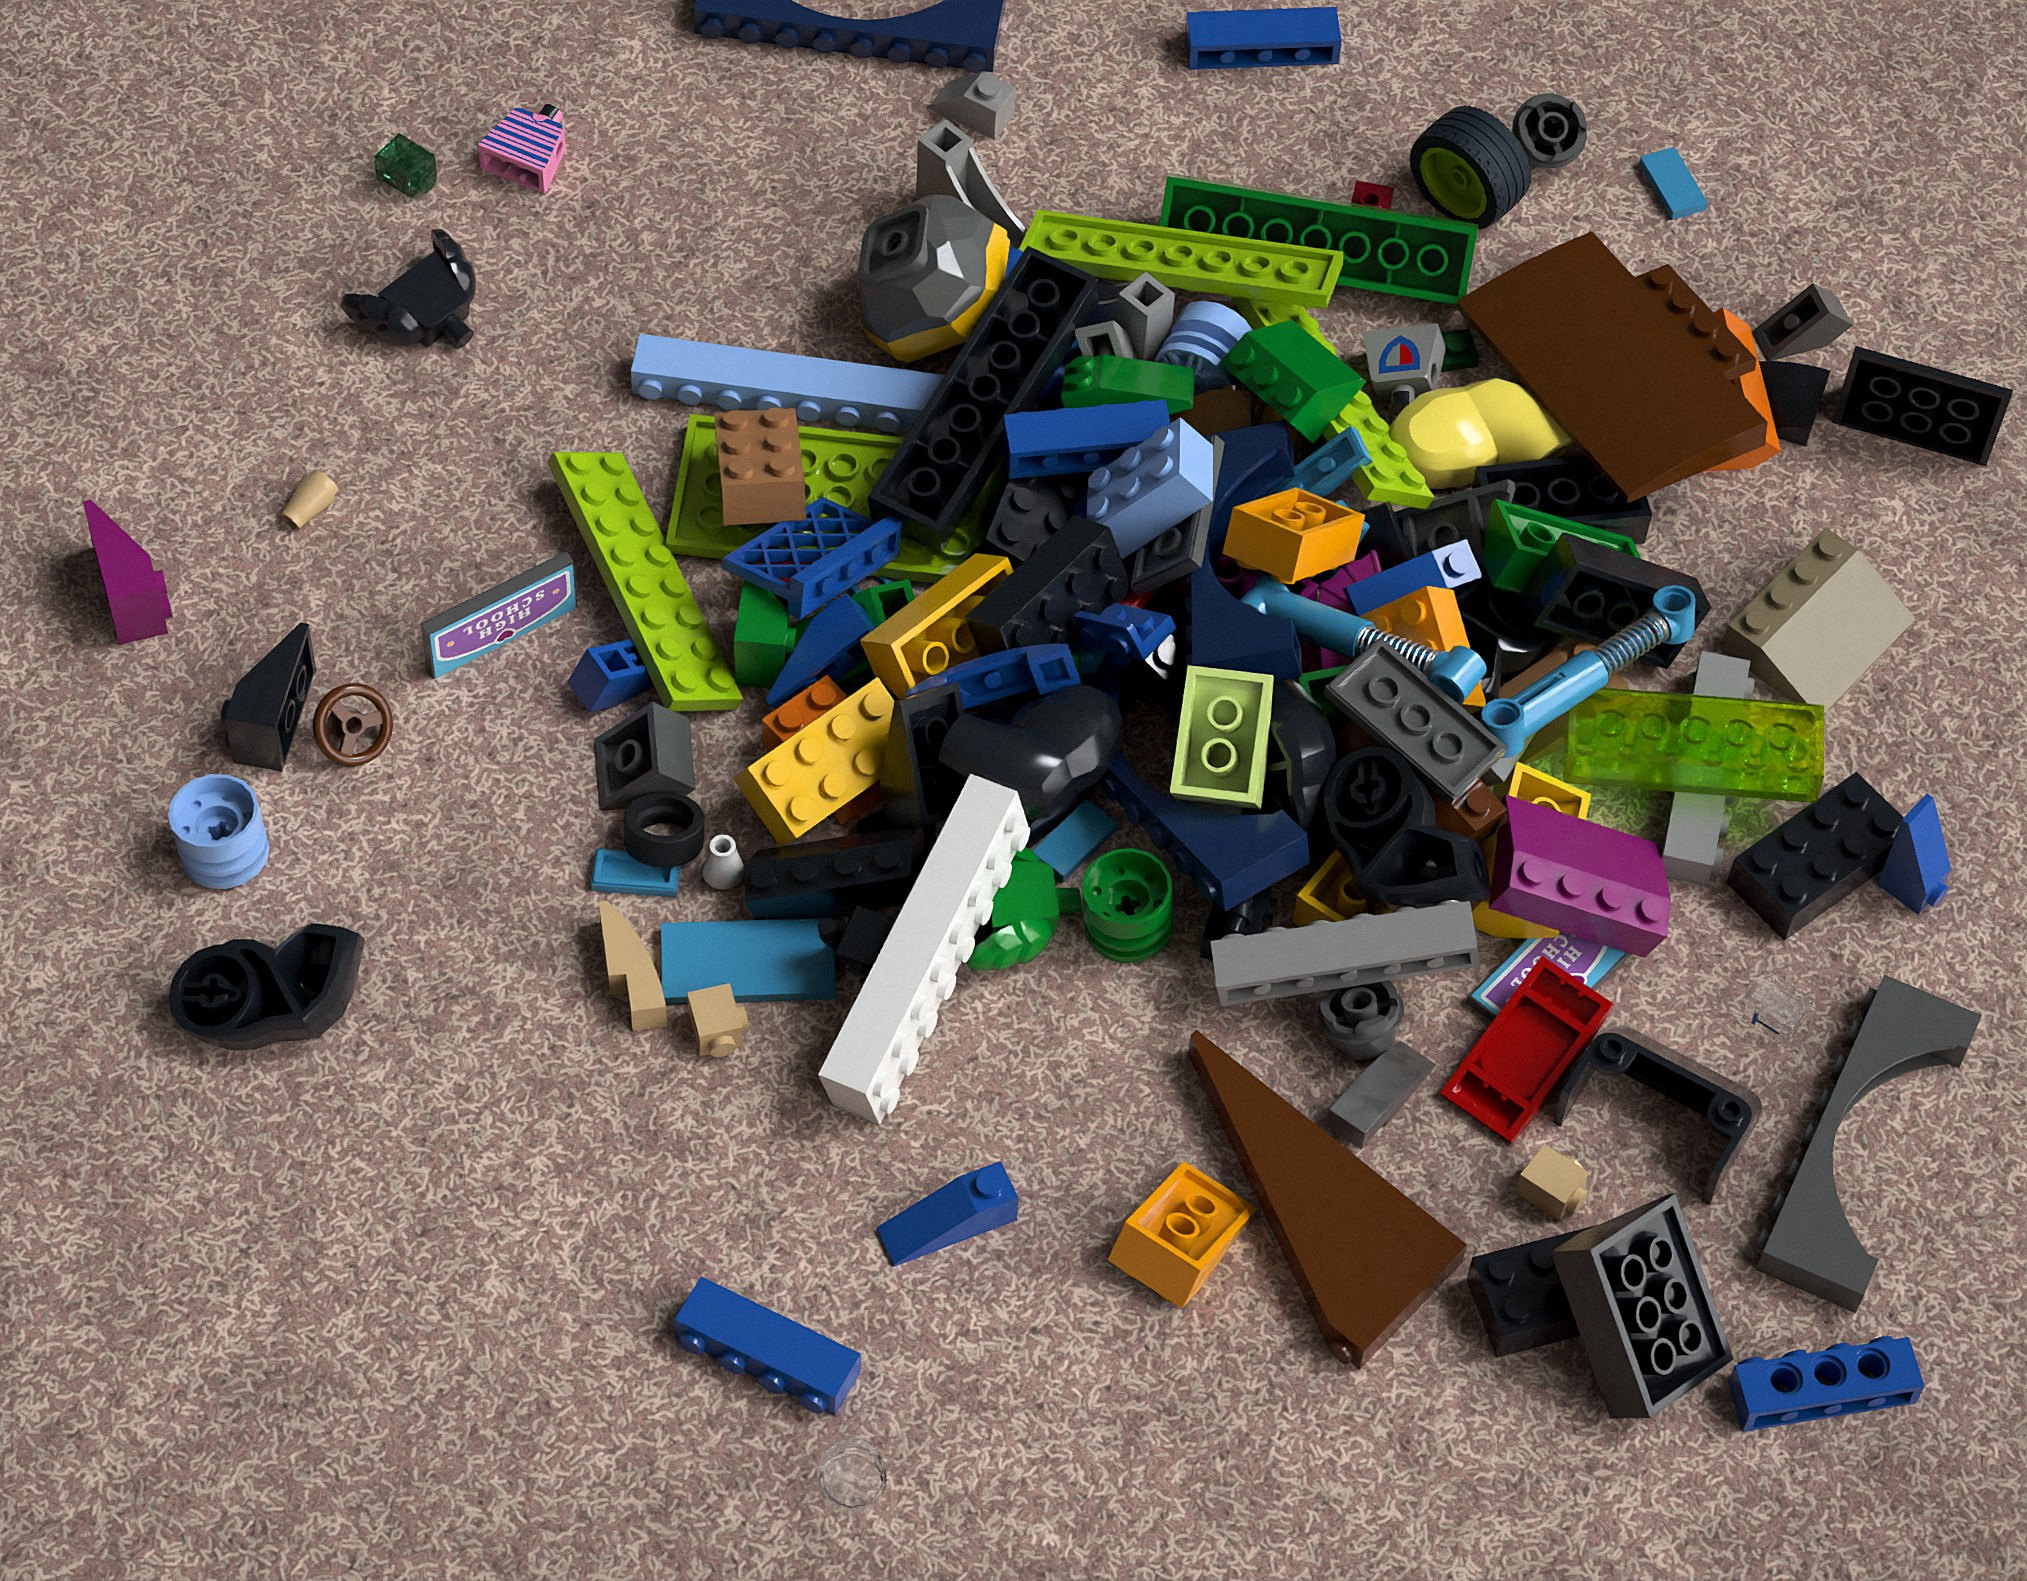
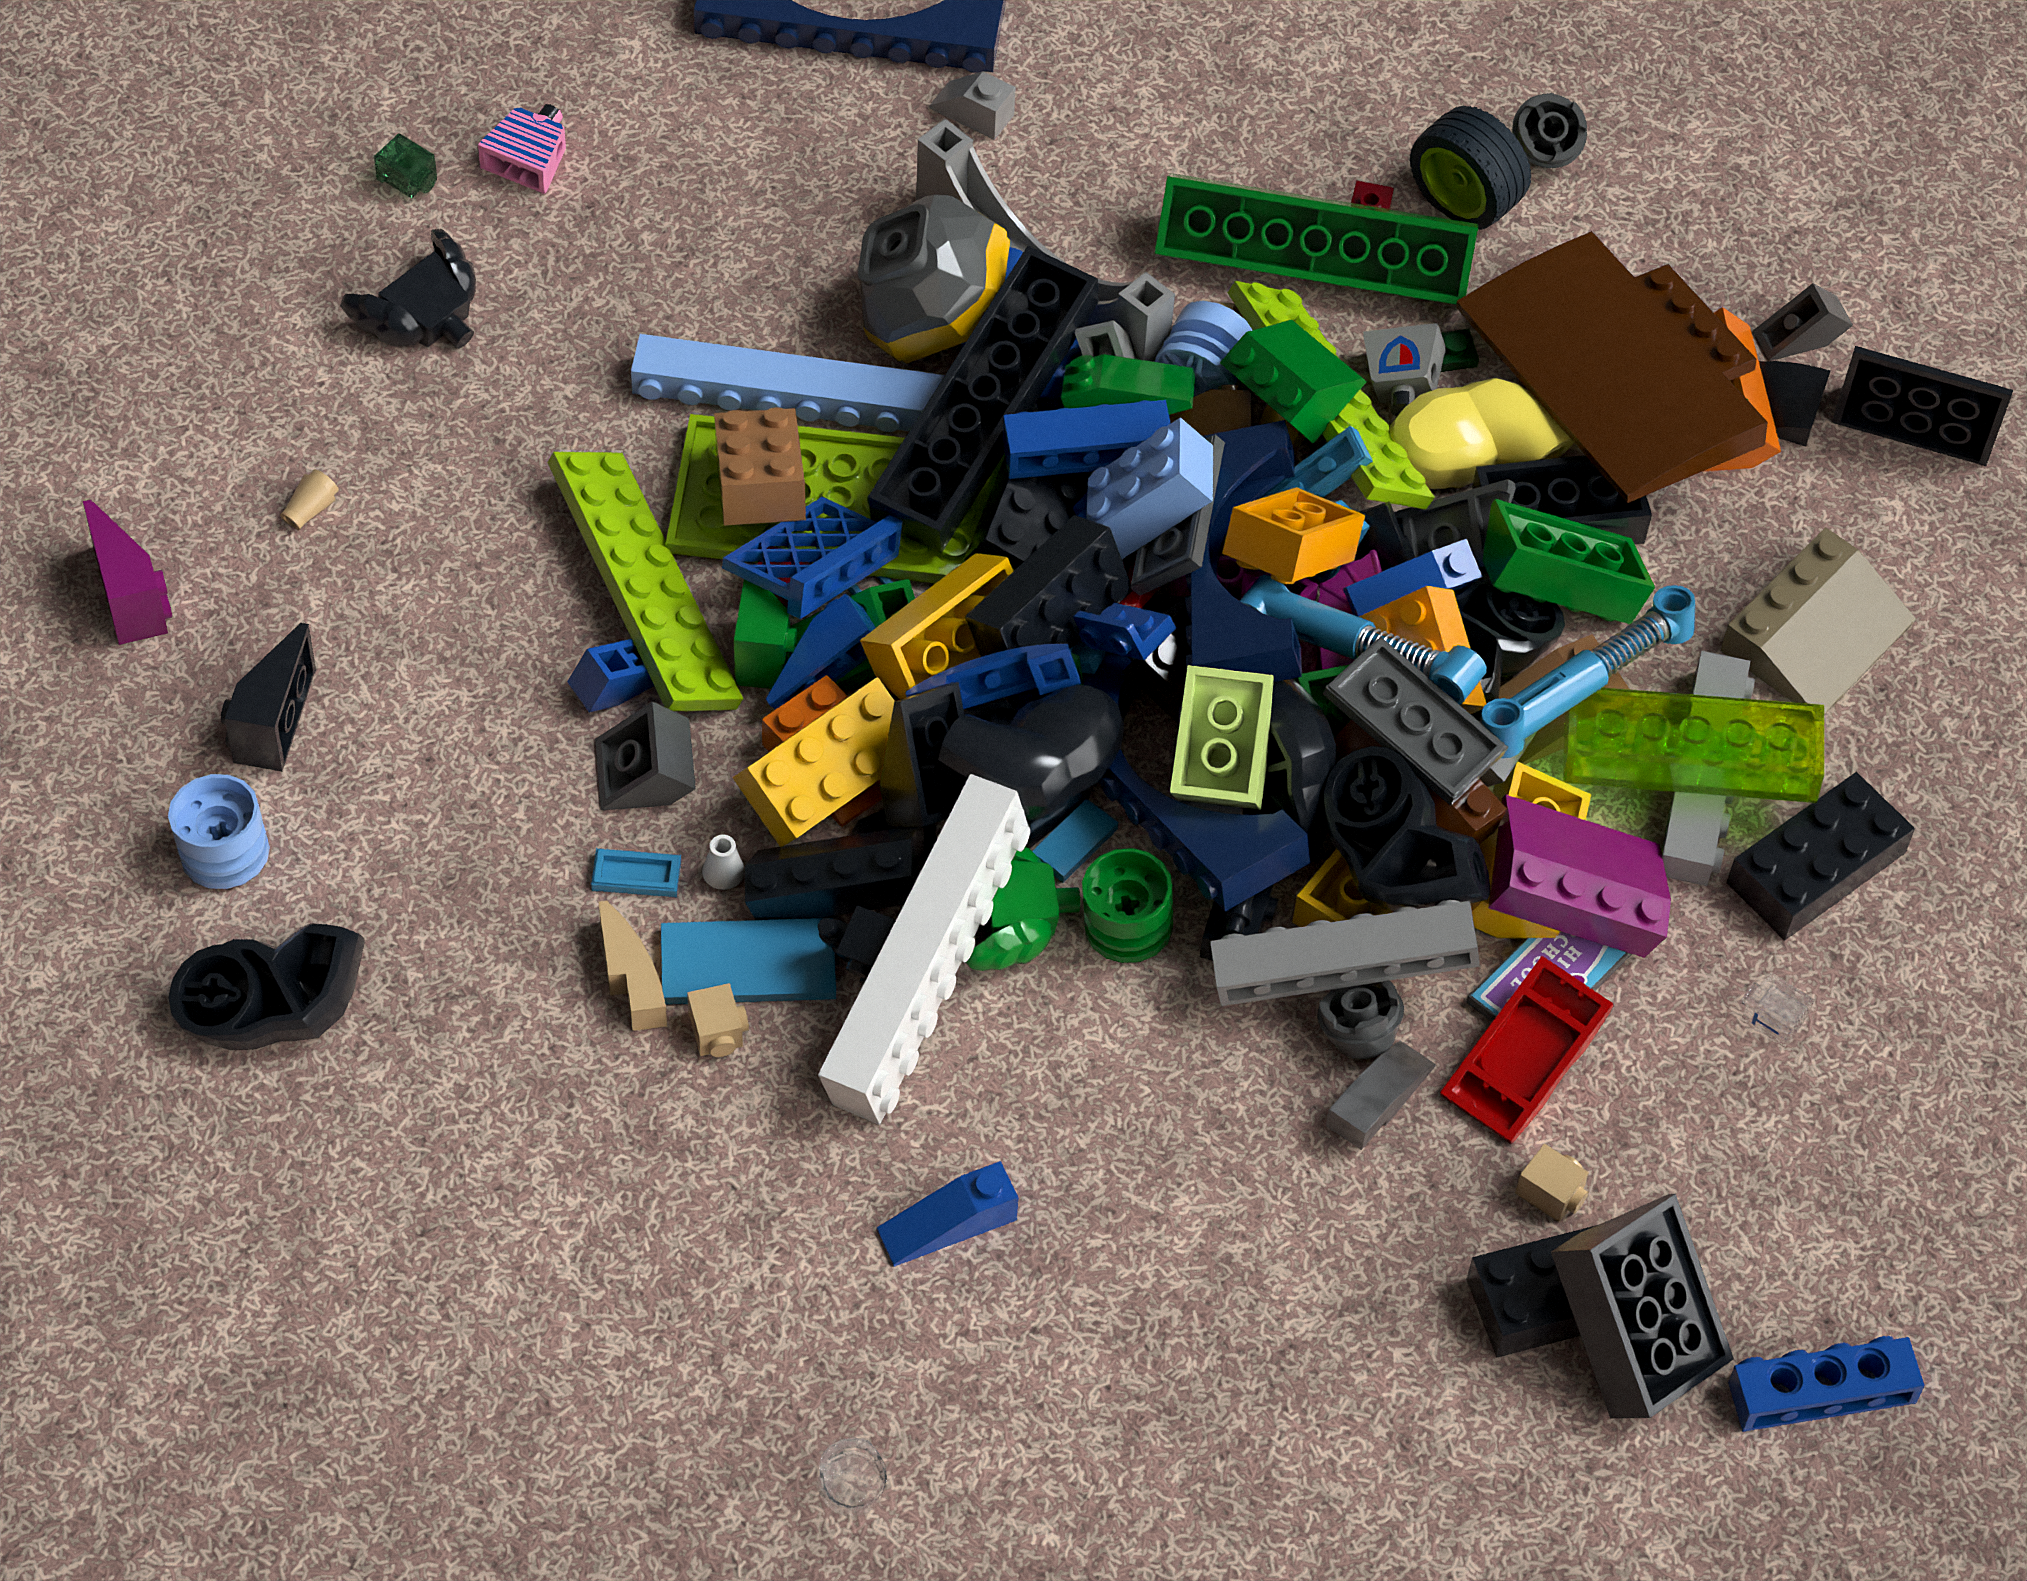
reddish brown piece [313,683,393,767] -> none
tile [421,552,578,679] -> none
black tyre [624,792,704,868] -> none
blue brick [674,1276,861,1416] -> none
lime plate [1019,209,1343,309] -> none
light orange slope [1107,1161,1258,1309] -> none
blue brick [1184,7,1342,70] -> none
reddish brown slope [1188,1030,1467,1370] -> none
black brick [1519,532,1712,669] -> none
black windscreen [1553,1026,1762,1205] -> none
dark azure tile [1639,147,1708,220] -> none
dark grey arch [1753,975,1982,1313] -> none
blue slope [1877,793,1951,914] -> none

